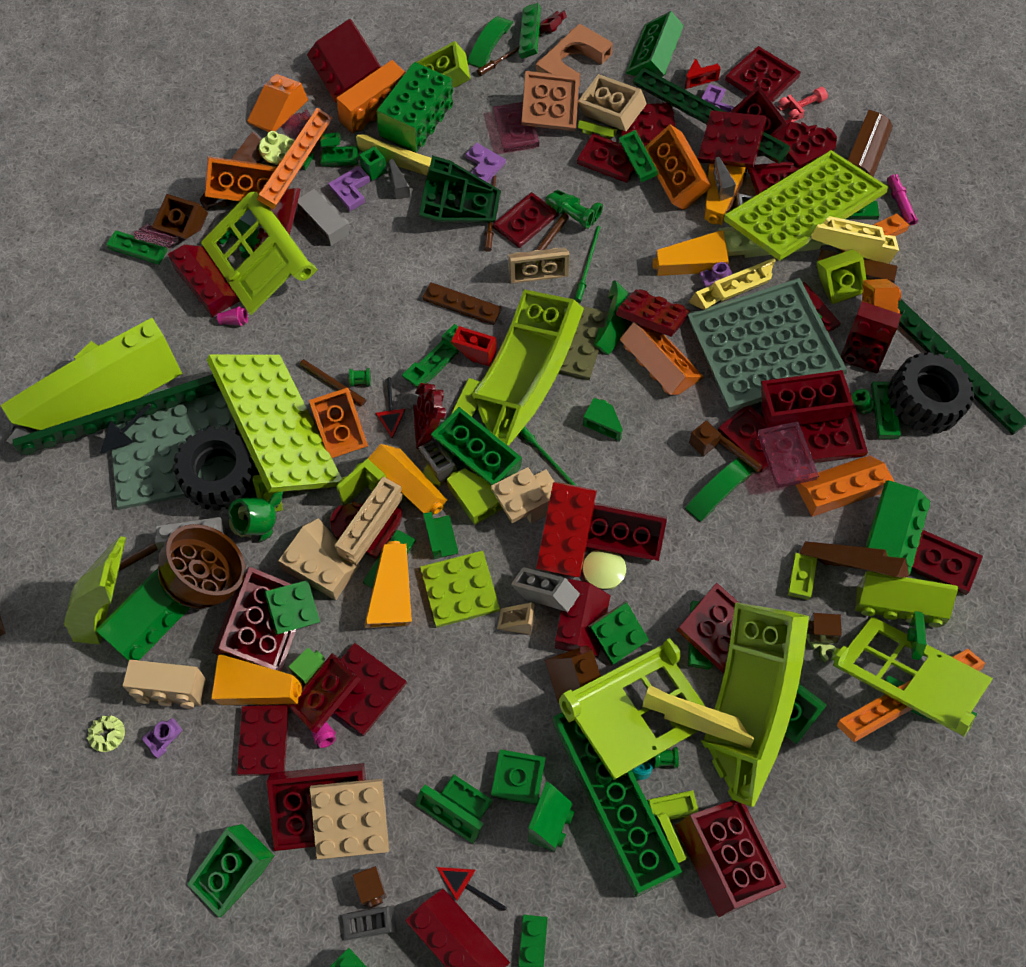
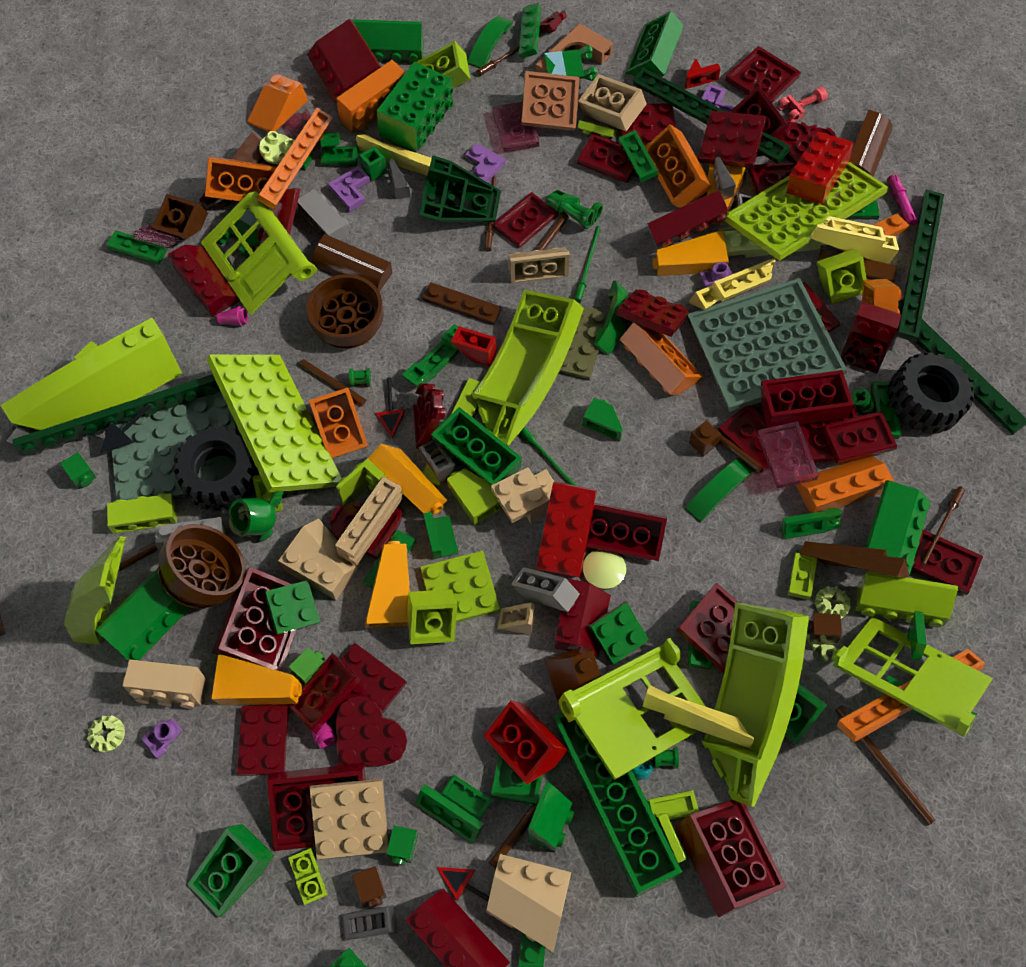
none -> green brick [60,452,97,489]
none -> lime brick [107,493,177,534]
none -> lime slope [288,847,328,905]
none -> reddish brown wheel [306,274,384,349]
none -> reddish brown brick [311,234,392,292]
none -> dark red plate [336,695,407,766]
none -> green slope [351,19,424,64]
none -> green brick [386,825,418,866]
none -> lime slope [407,589,457,644]
none -> red slope [483,700,568,784]
none -> tan wedge [486,854,571,954]
none -> reddish brown bar [489,805,536,869]
none -> green flag [544,46,597,81]
none -> dark red slope [647,190,729,248]
none -> green hinge [782,507,842,539]
none -> red brick [786,132,854,204]
none -> yellowish green gear [815,586,851,619]
none -> dark red tile [822,411,898,464]
none -> reddish brown bar [835,705,936,826]
none -> dark green plate [896,189,944,342]
none -> reddish brown piece [921,486,965,566]

